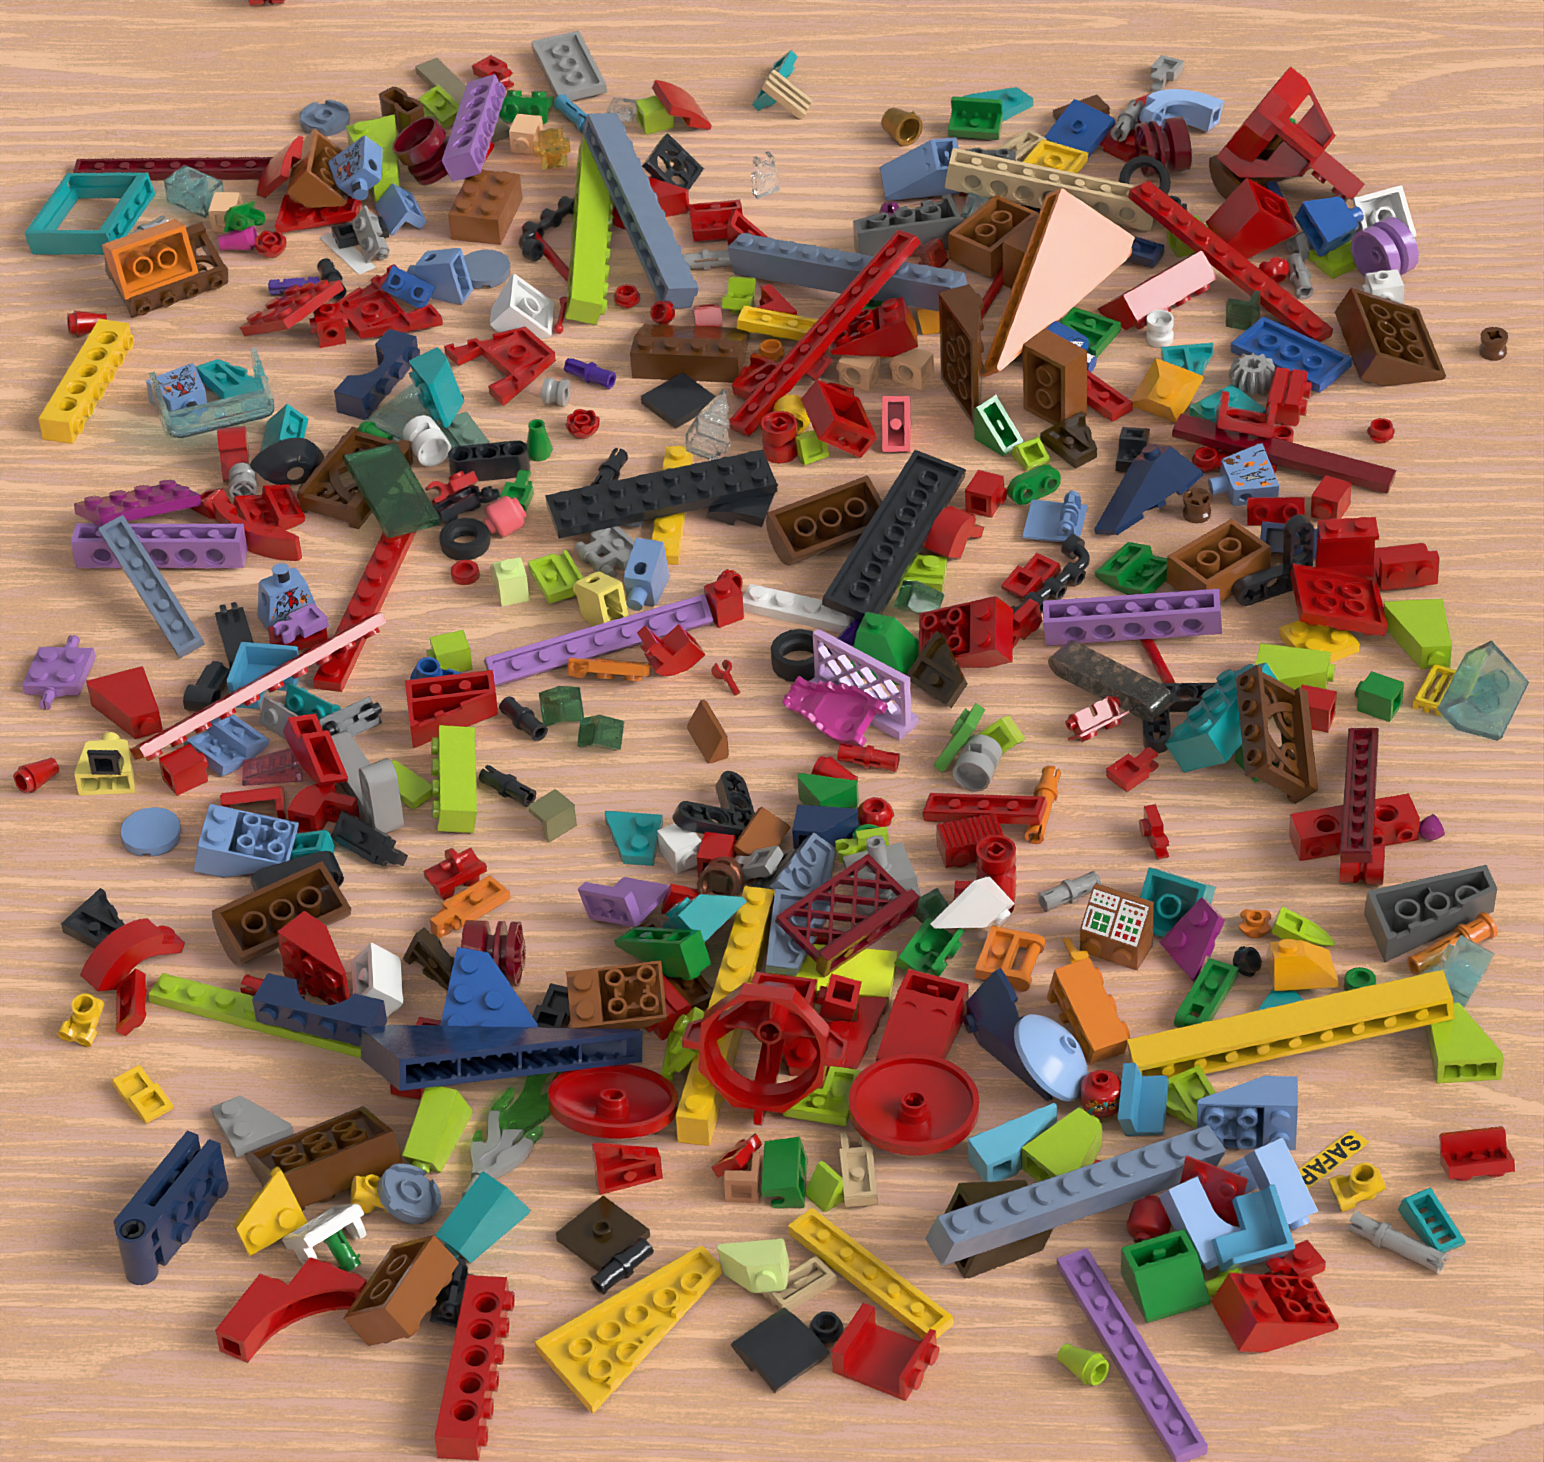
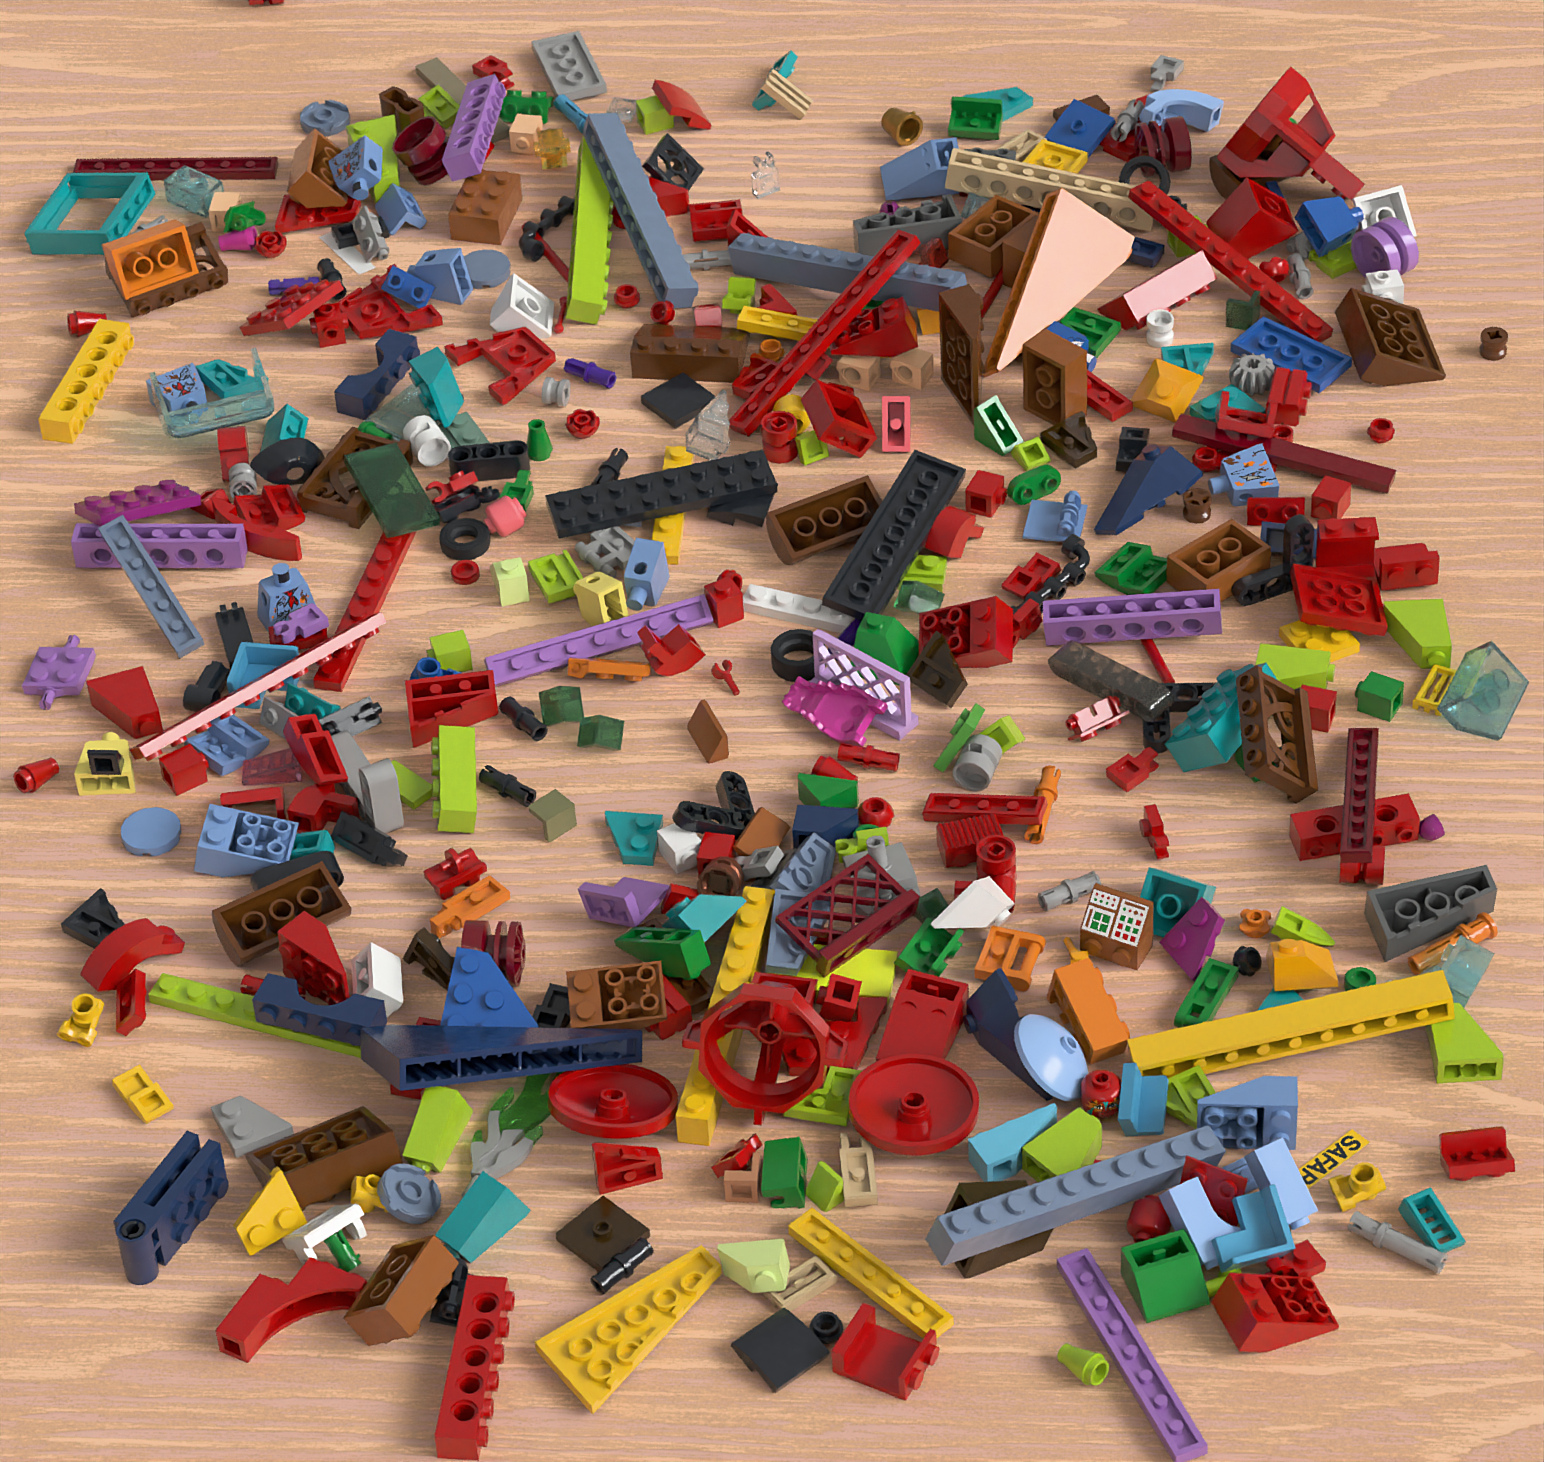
red slope [256,135,304,198] -> none
lime plate [661,1007,705,1081] -> none

